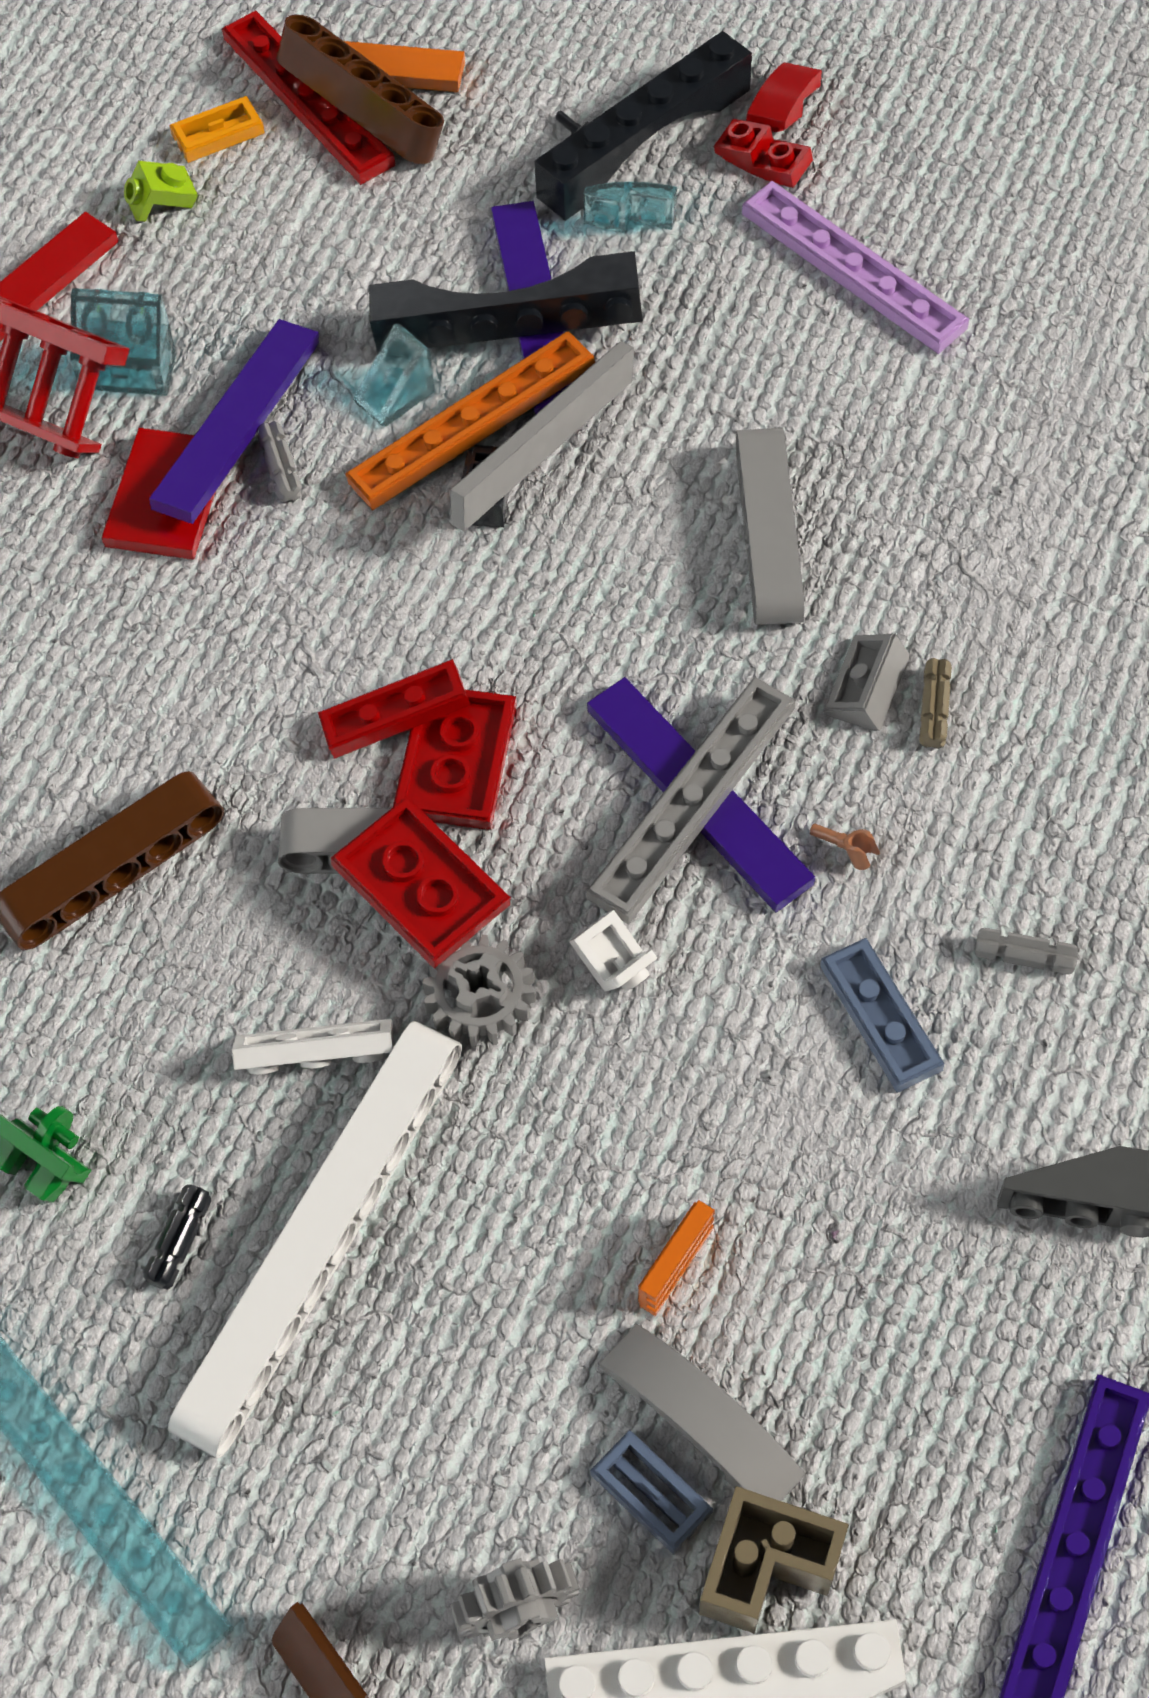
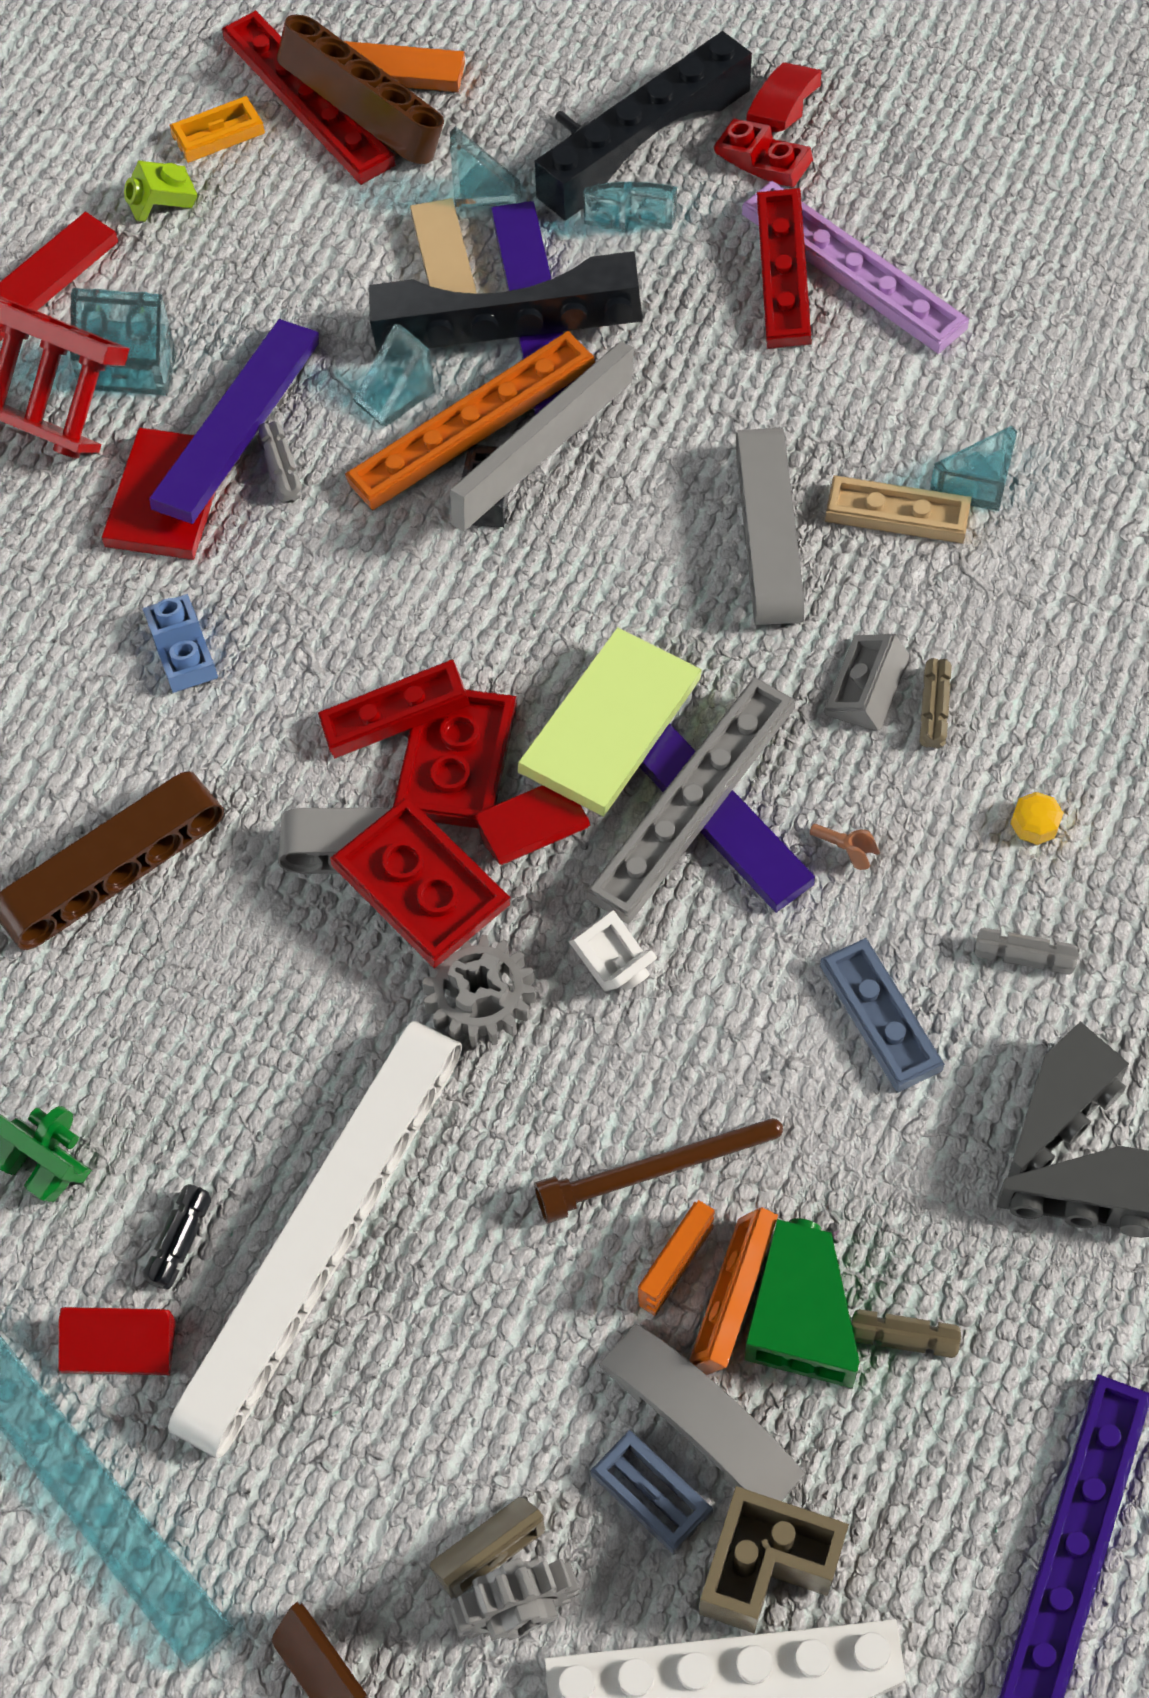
white plate [232,1019,394,1075] -> none
none -> red slope [59,1307,176,1376]
none -> medium blue slope [142,594,218,693]
none -> tan tile [410,198,477,294]
none -> dark tan slope [430,1497,545,1599]
none -> clear light blue slope [450,126,522,208]
none -> red slope [475,785,591,865]
none -> yellowish green tile [518,627,702,817]
none -> reddish brown piece [534,1118,783,1224]
none -> orange tile [689,1207,778,1375]
none -> green slope [744,1218,860,1389]
none -> red tile [757,188,812,349]
none -> tan tile [825,475,972,544]
none -> dark tan axle [851,1309,961,1358]
none -> clear light blue slope [930,426,1017,511]
none -> dark grey slope [1008,1021,1129,1177]
none -> yellow tile [1010,792,1063,845]

